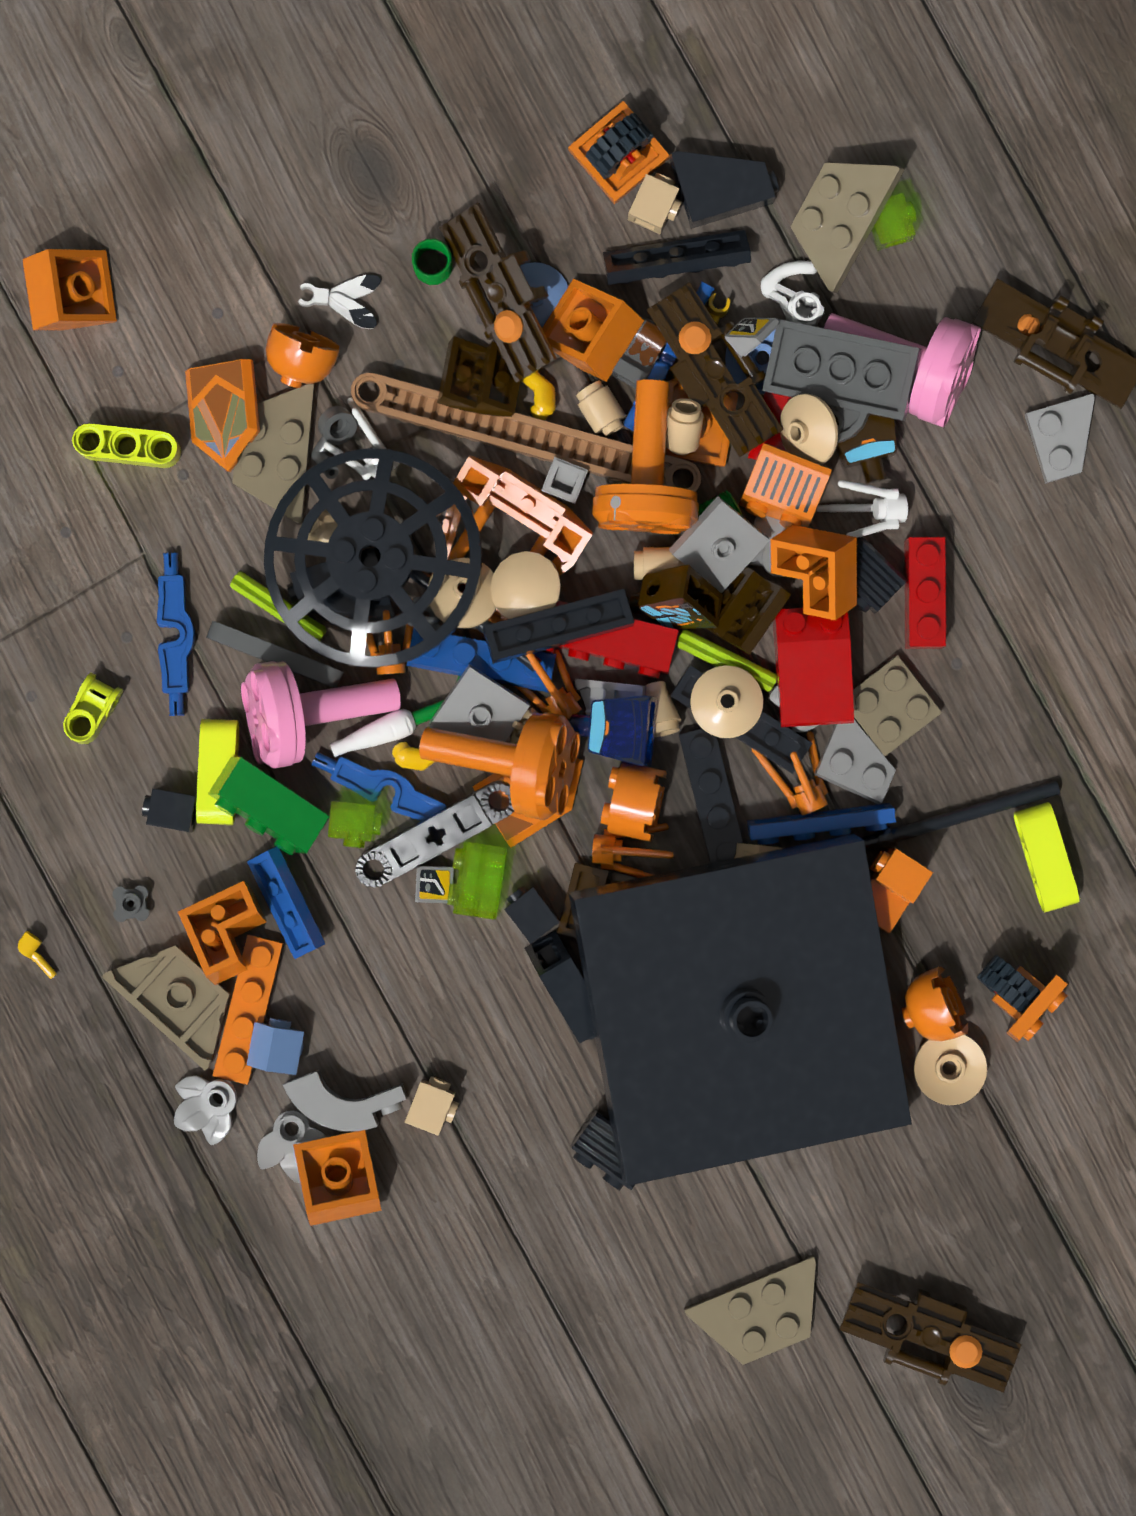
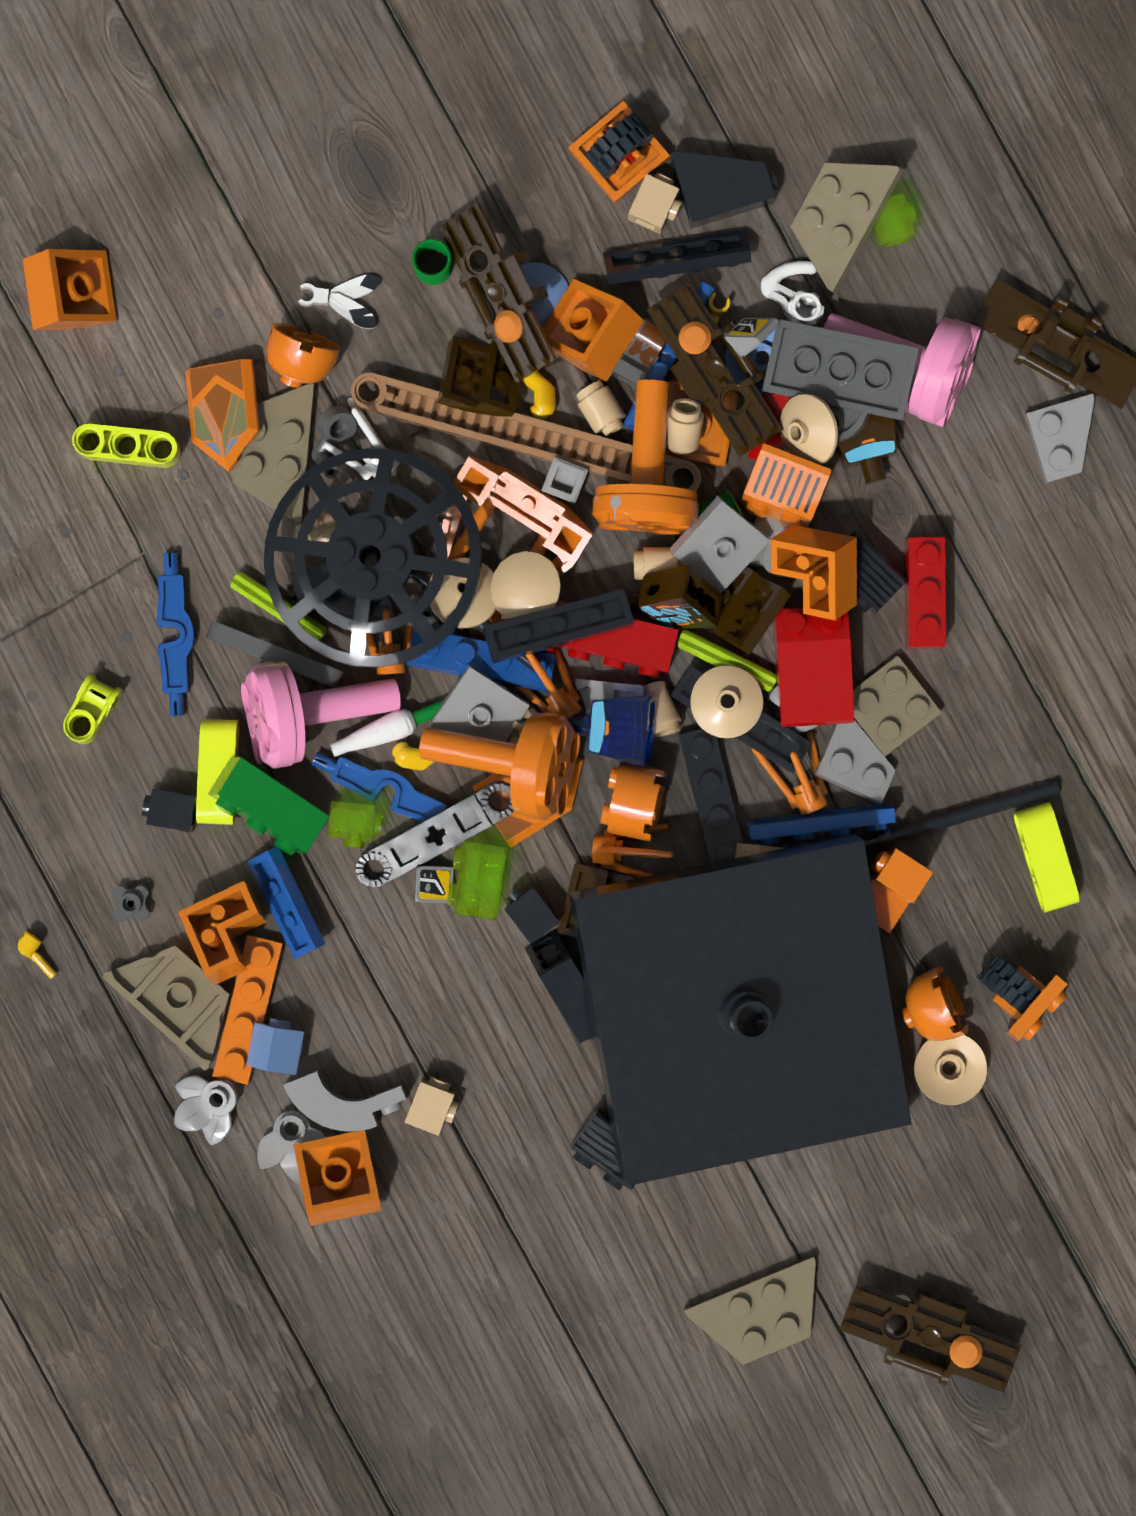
white plant [816,480,908,538] -> none

